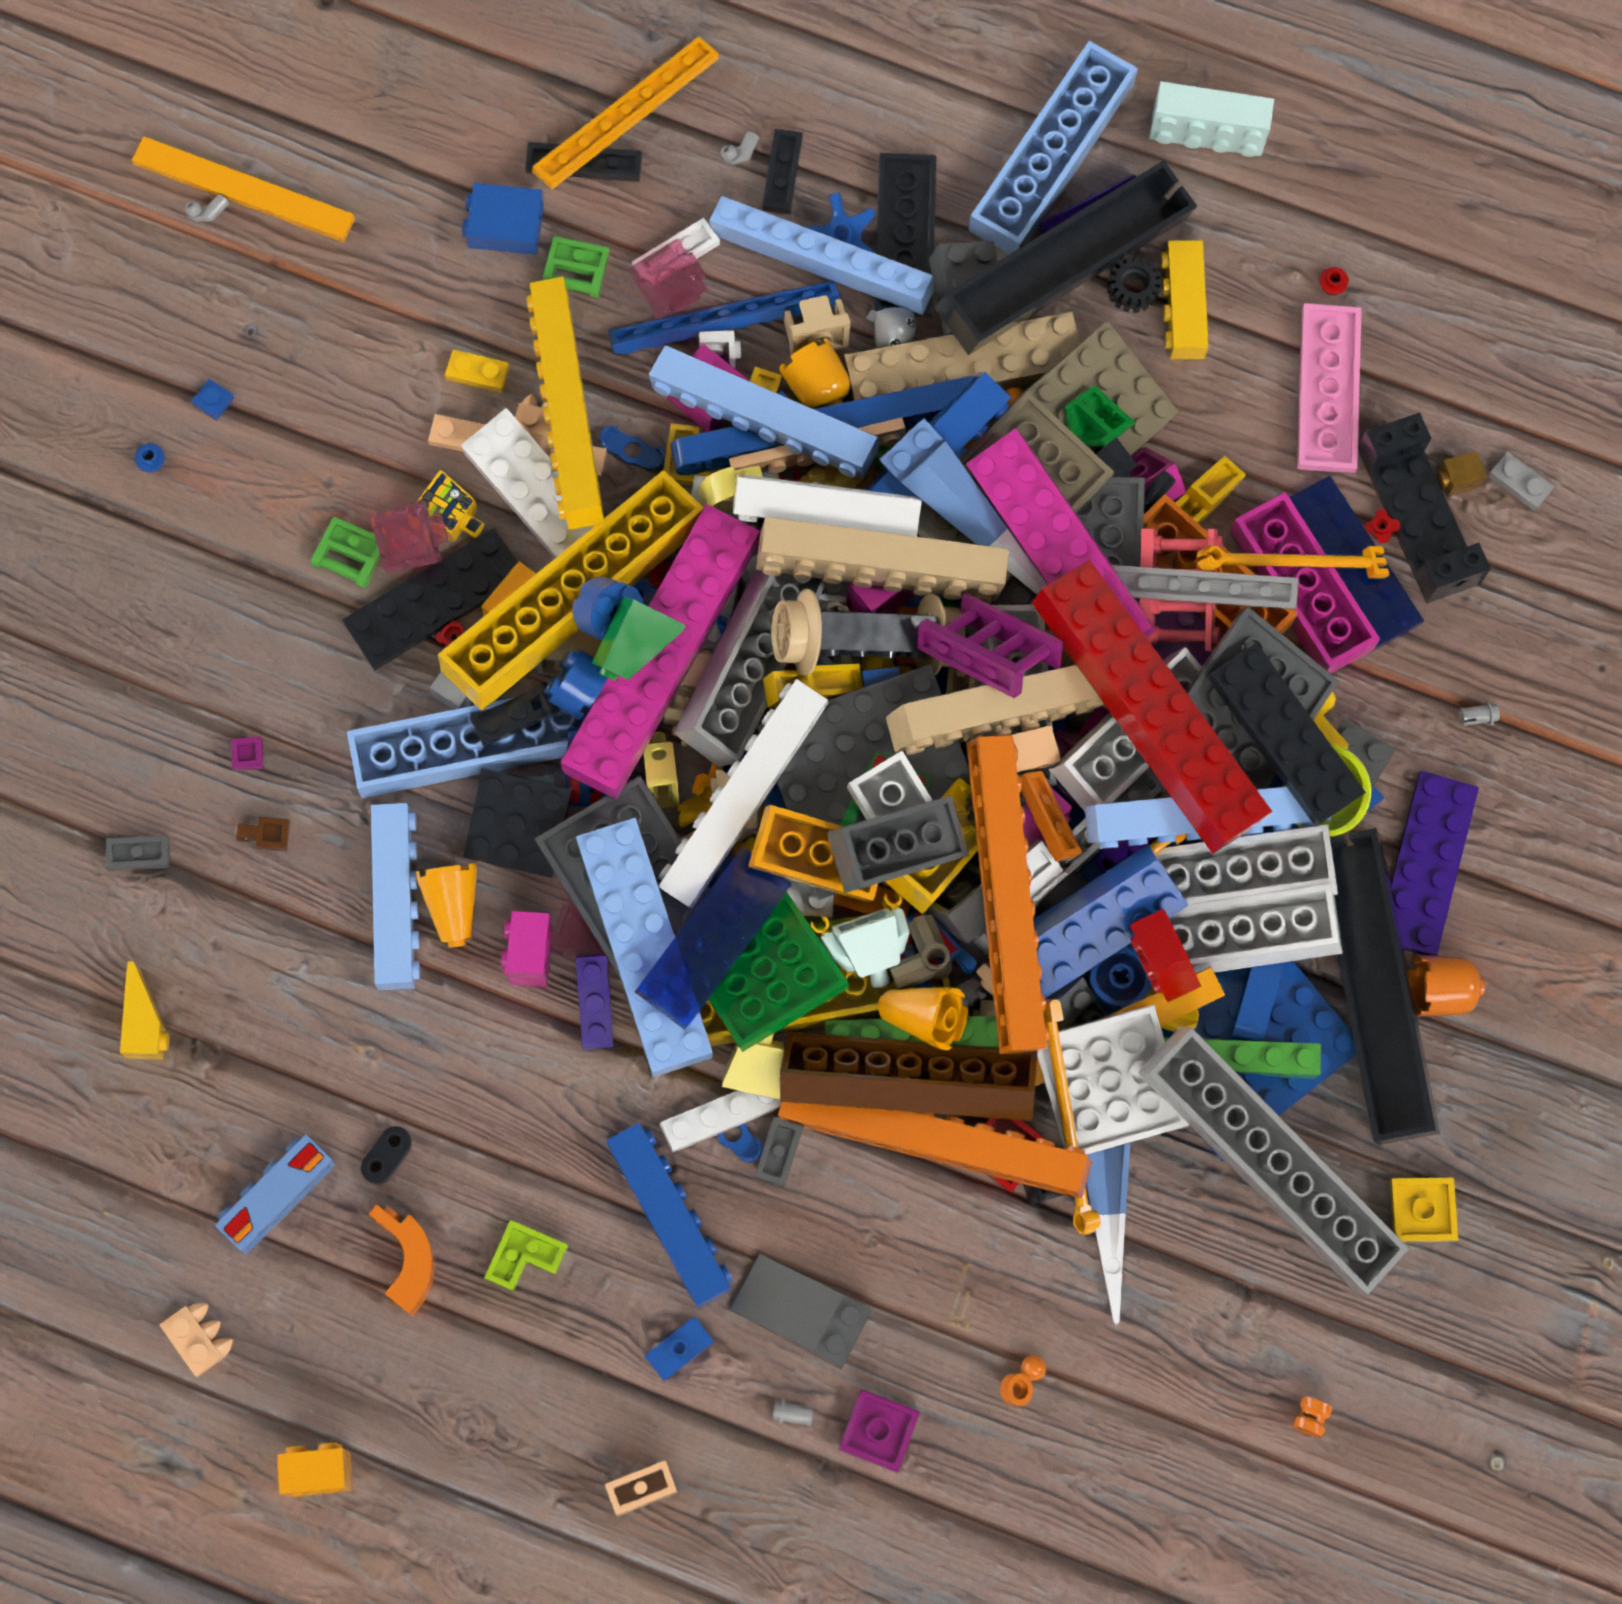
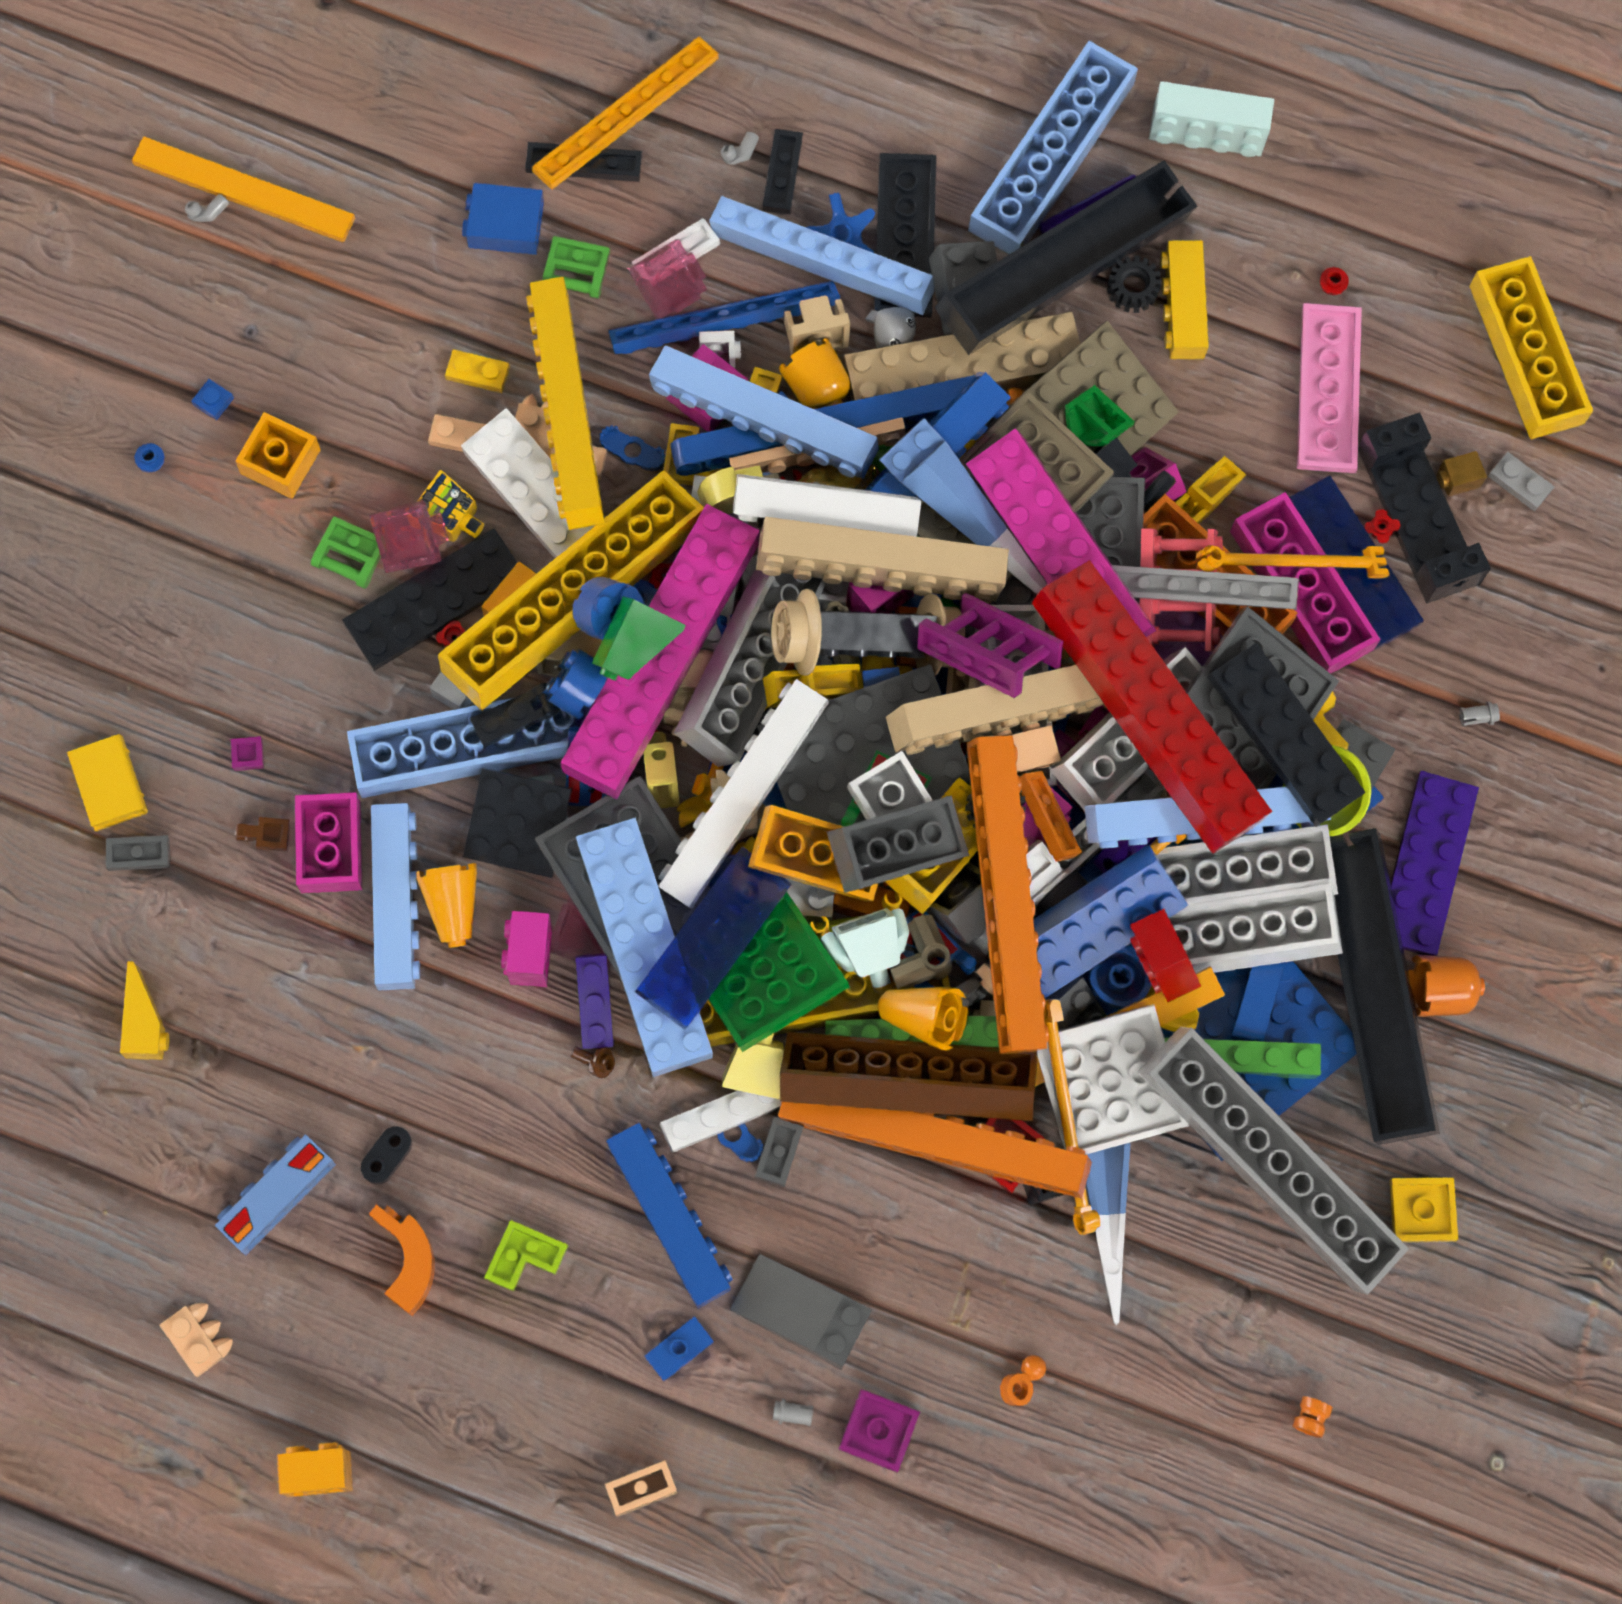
none -> yellow piece [67,734,148,832]
none -> light orange brick [235,412,321,499]
none -> dark pink brick [295,792,363,893]
none -> reddish brown plate [570,1046,615,1078]
none -> yellow brick [1469,256,1593,440]

